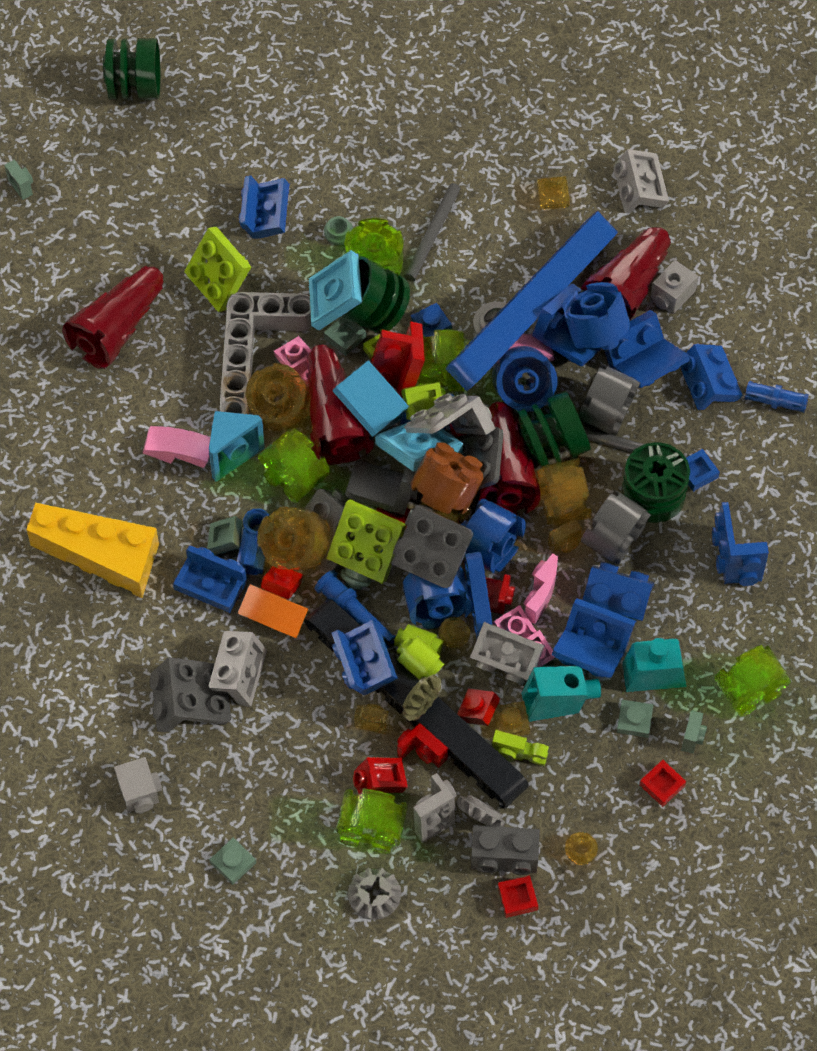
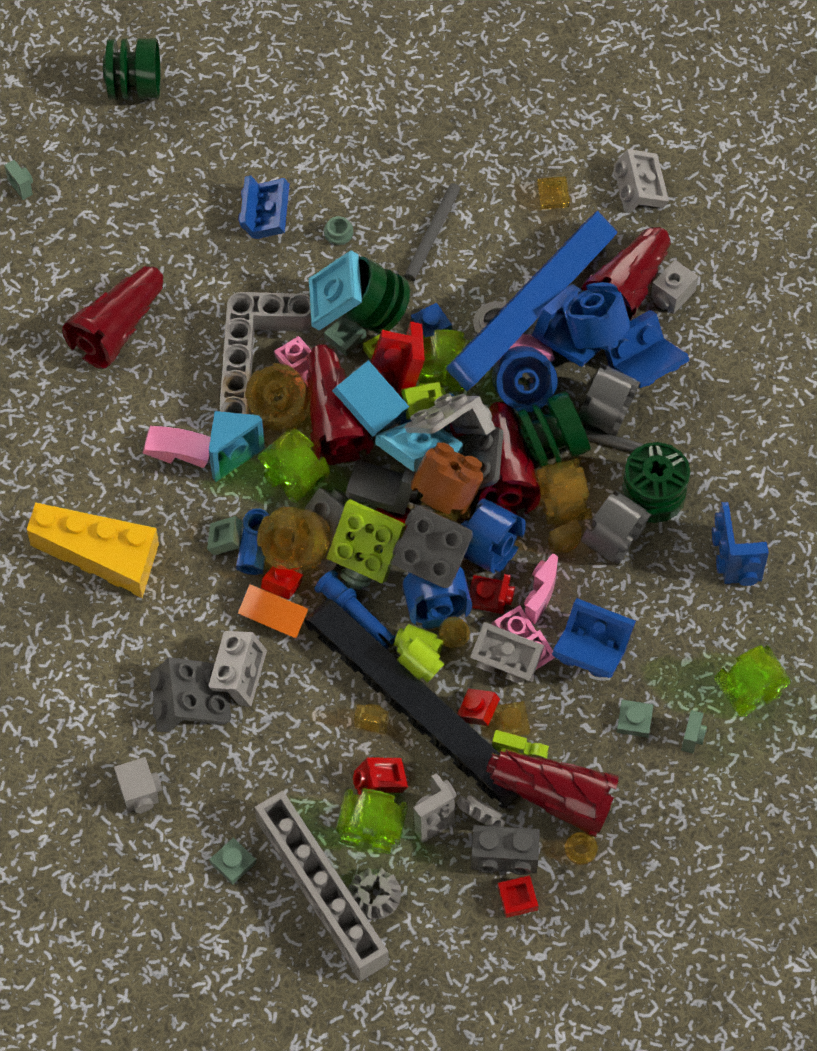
blue bracket [173,545,247,613] -> none
lime plate [184,227,251,312] -> none
blue bracket [332,620,398,696] -> none
clear neon green brick [344,218,404,274] -> none
red bracket [397,723,448,768] -> none
olive gear [403,675,441,721] -> none
blue beam [464,551,493,639] -> none
teal torso [521,666,601,722] -> none
blue bracket [582,562,654,621] -> none
teal torso [622,638,687,692] -> none
red plate [639,760,686,807] -> none
blue bracket [680,344,743,410] -> none
blue plate [686,449,720,492] -> none
blue pin [745,381,809,413] -> none
none -> light grey brick [255,791,389,981]
none -> dark red cone [486,749,619,837]

